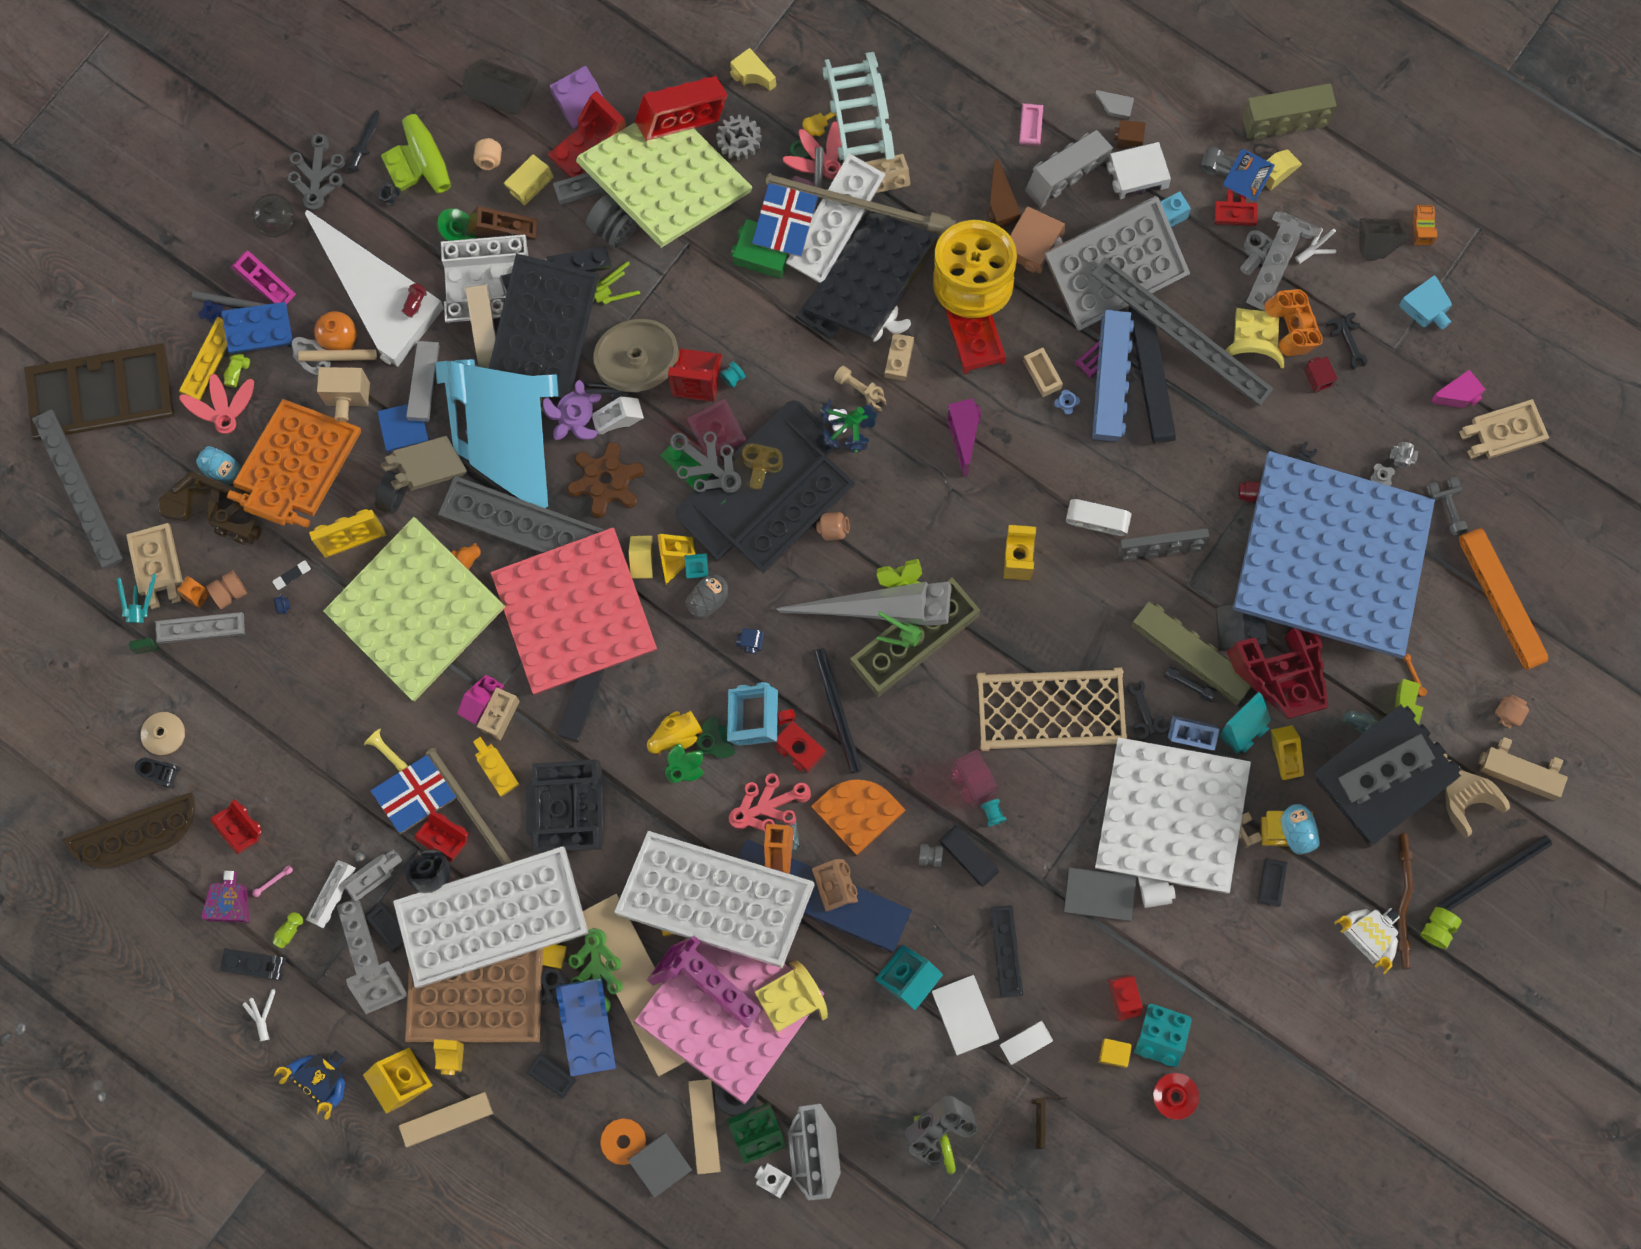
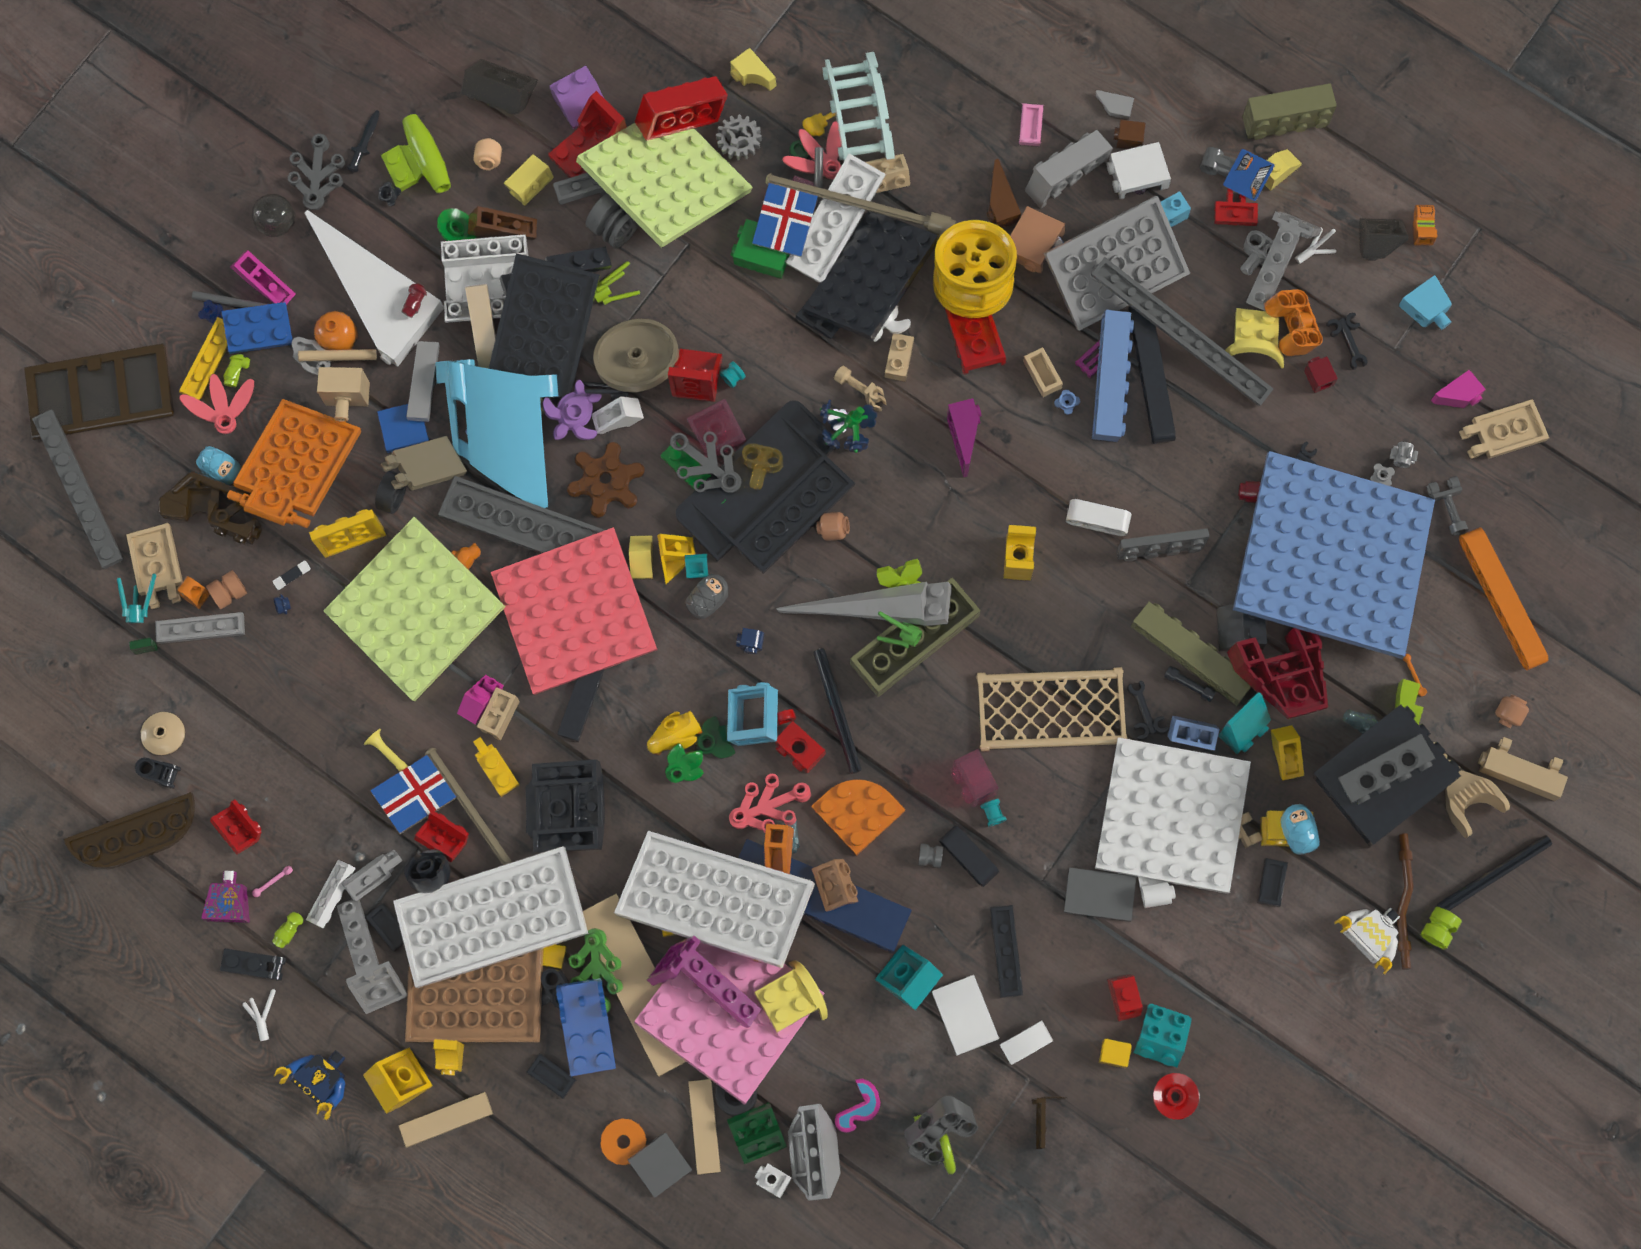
none -> animal [835,1079,881,1133]

